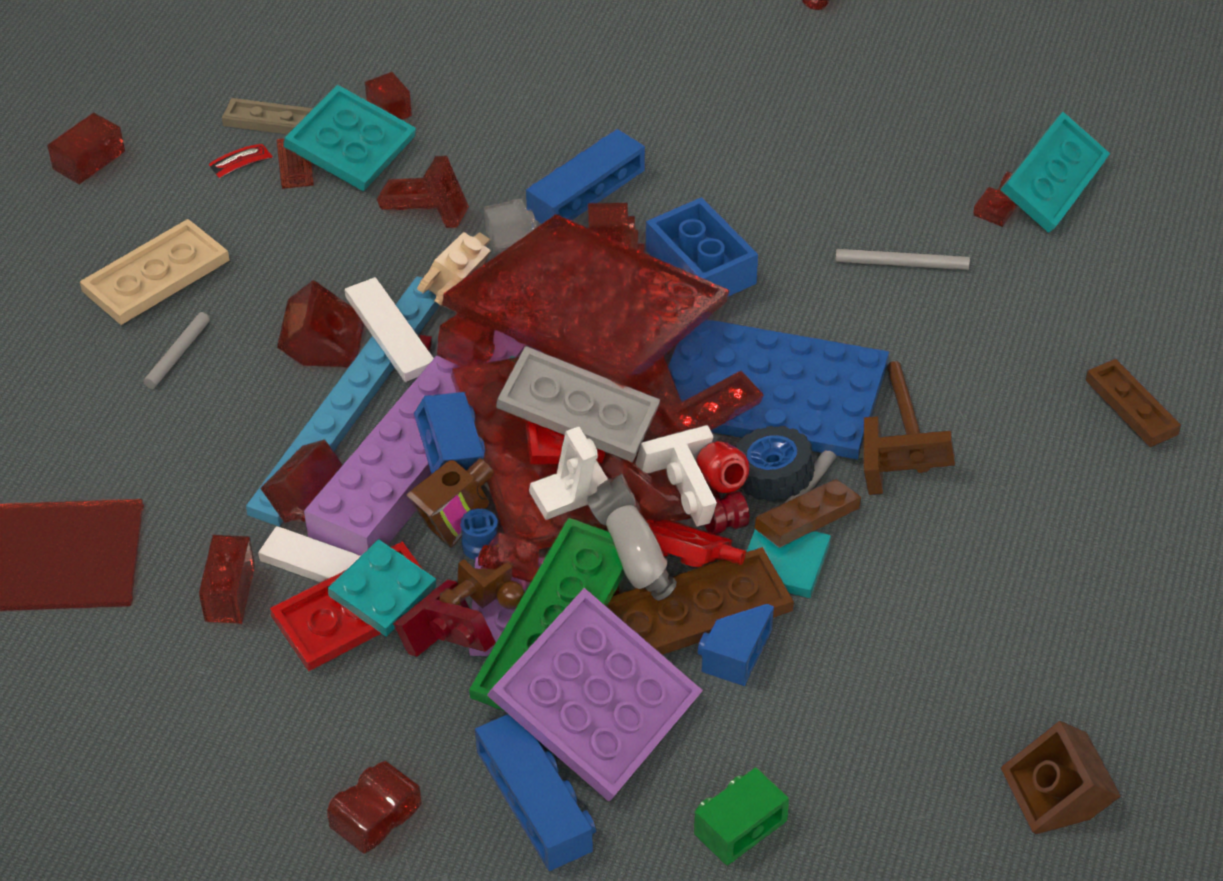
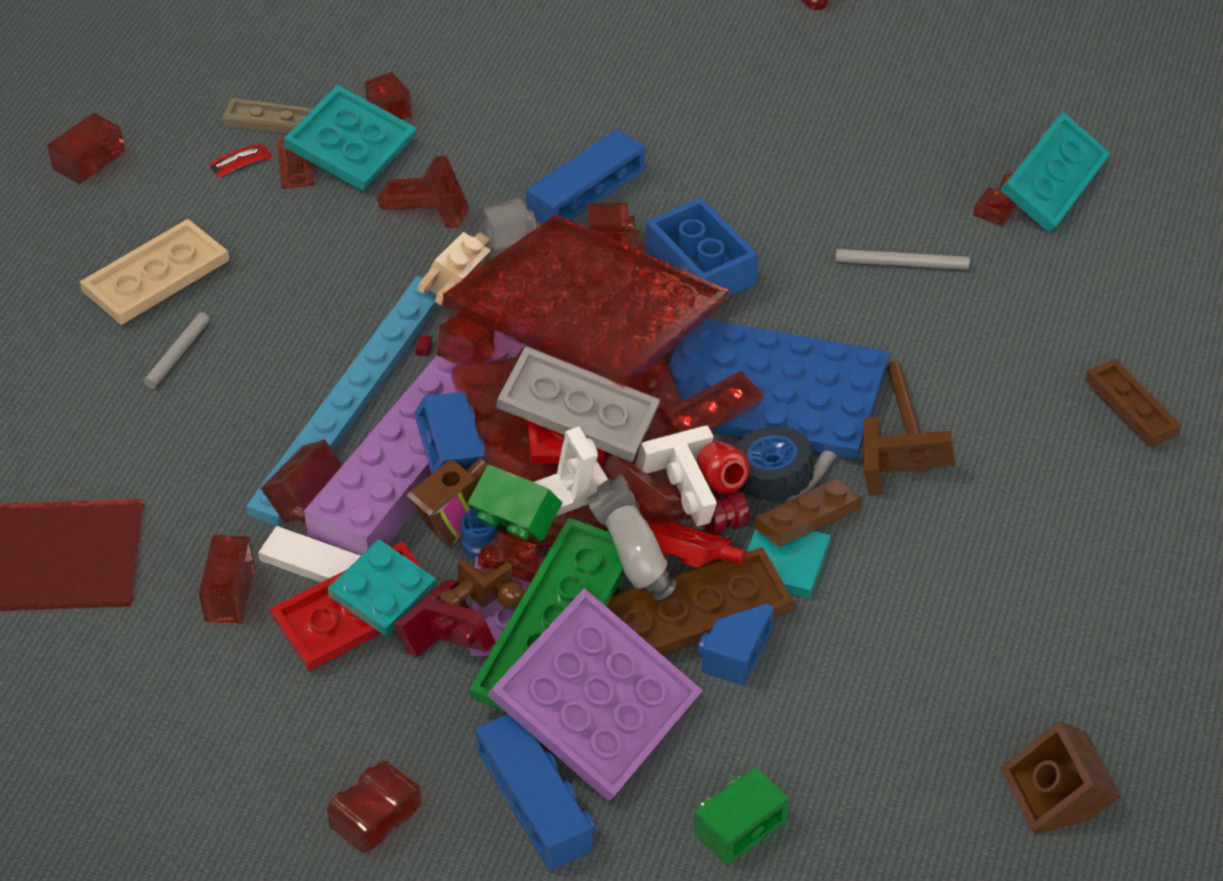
clear red slope [277,280,364,368] -> none
white tile [345,277,434,382] -> none
none -> green brick [467,464,563,542]

